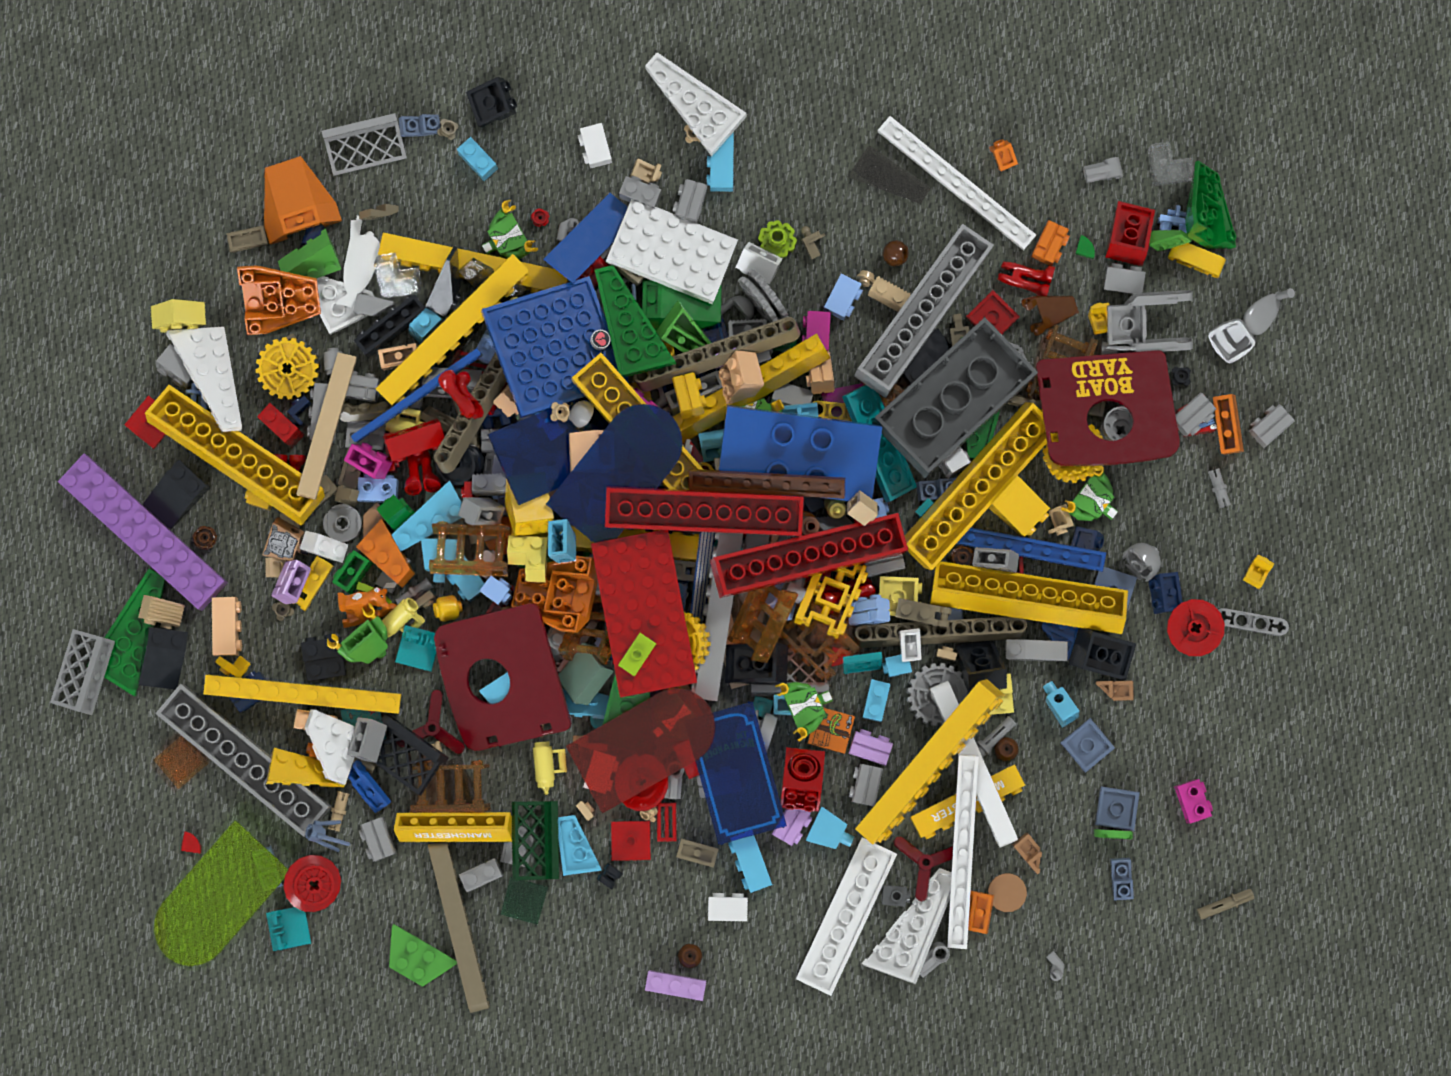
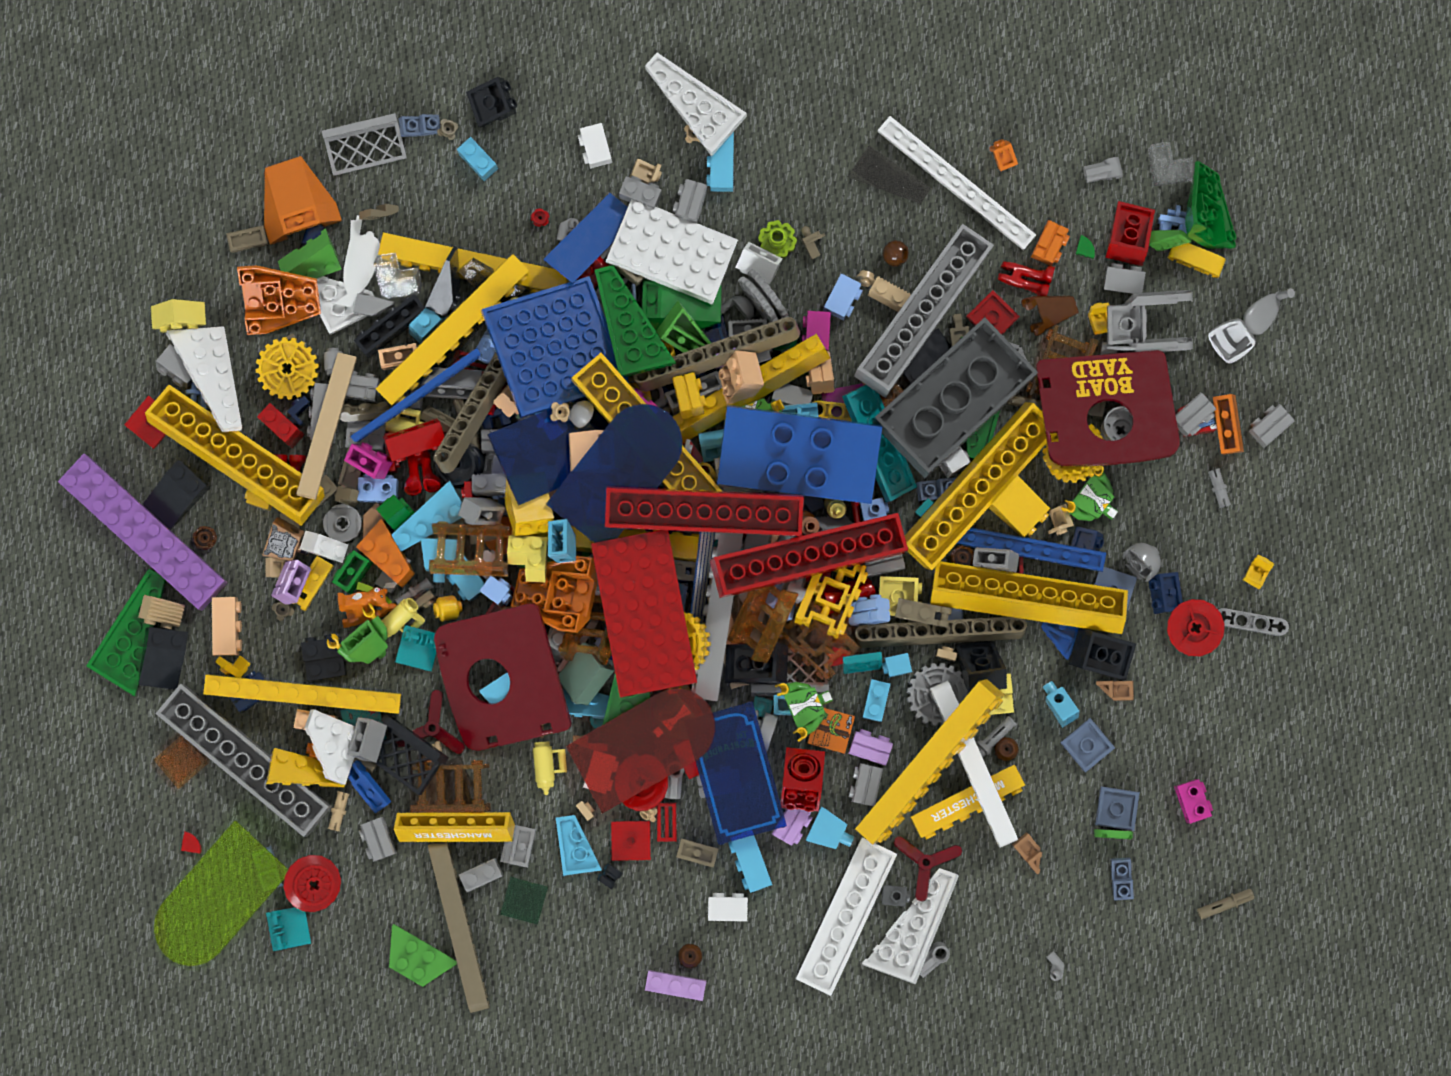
light grey fence [50,629,115,715] -> none
sand blue plant [305,820,350,852] -> none
red piece [438,370,484,419] -> none
bright green torso [482,200,538,259] -> none
dark green fence [512,801,559,880] -> none
tile [590,330,610,350] -> none
lime plate [618,633,656,676] -> none
reddish brown plate [689,469,846,499] -> none
tan brick [847,490,878,526] -> none
white slope [899,629,922,662] -> none
white plate [947,754,979,949] -> none
orange wing [968,890,994,934] -> none
medium nougat tile [988,873,1027,912] -> none
light grey slope [1006,639,1068,661] -> none
black plate [1172,367,1191,386] -> none

